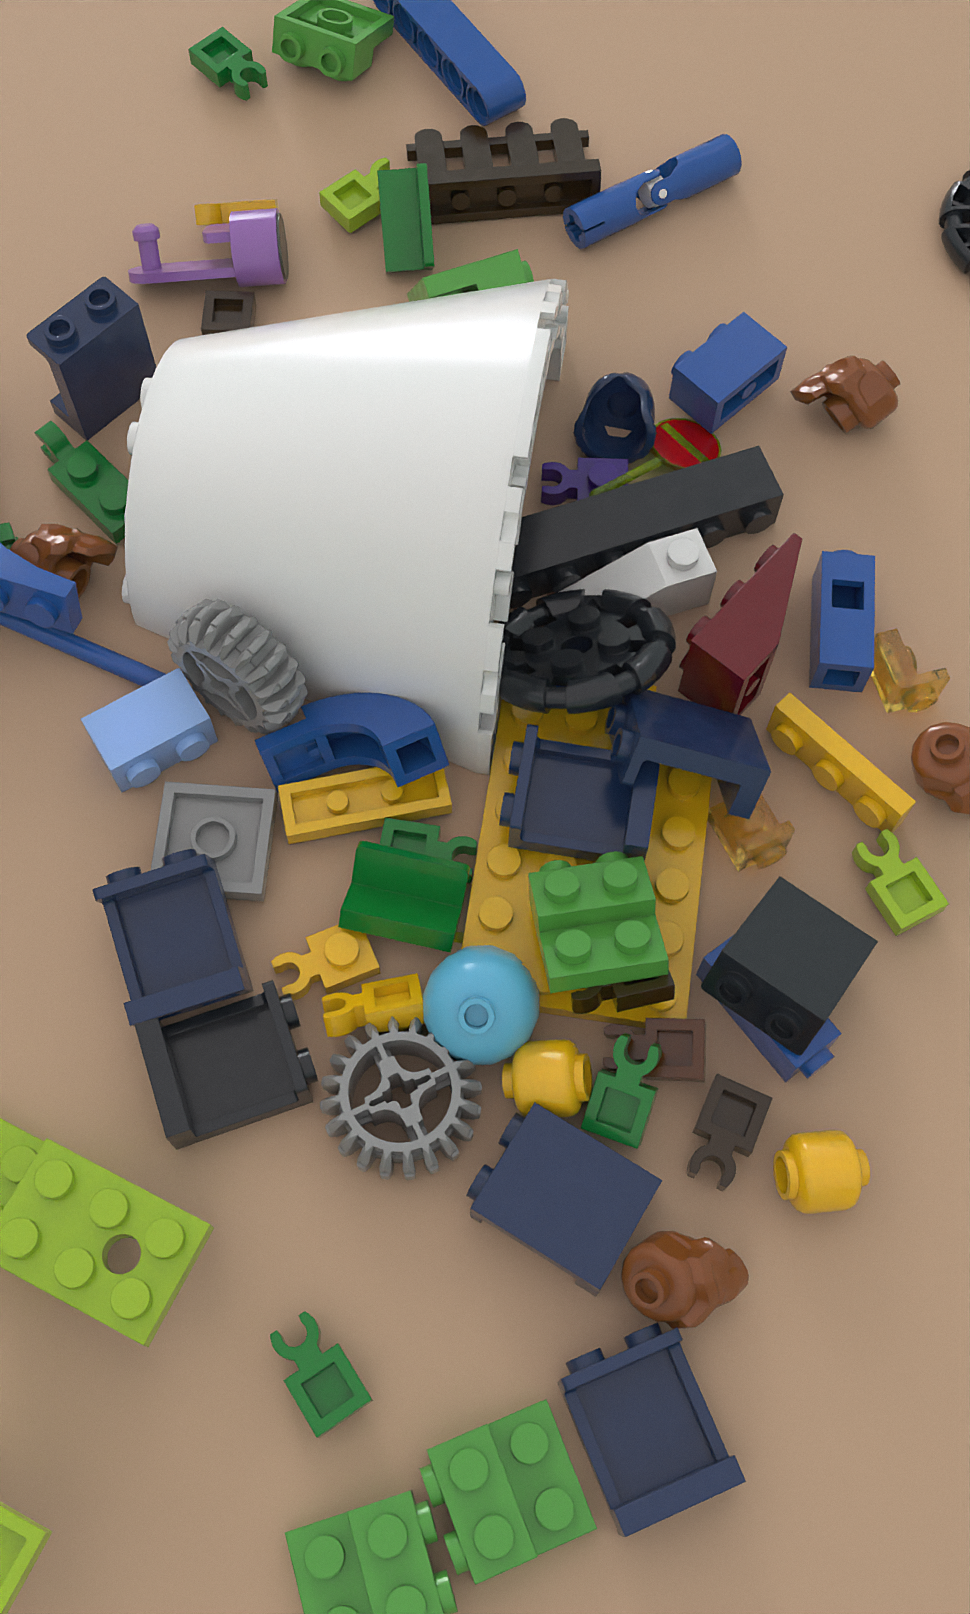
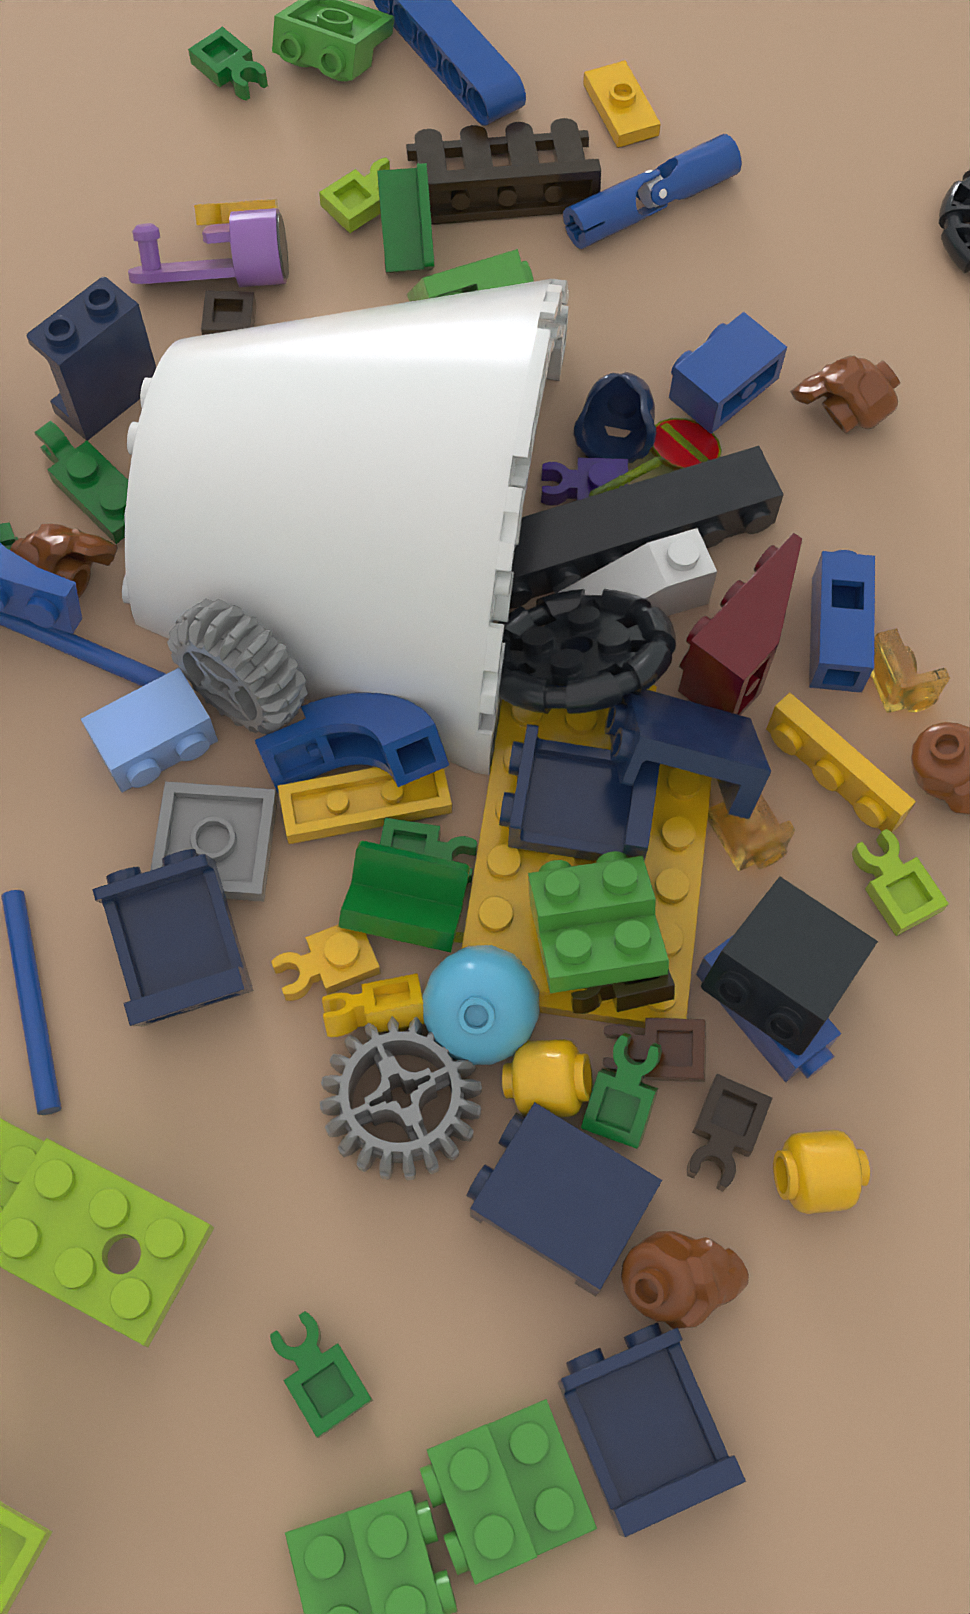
black panel [134,980,319,1150] -> none
none -> blue bar [1,890,62,1115]
none -> yellow plate [583,60,661,148]

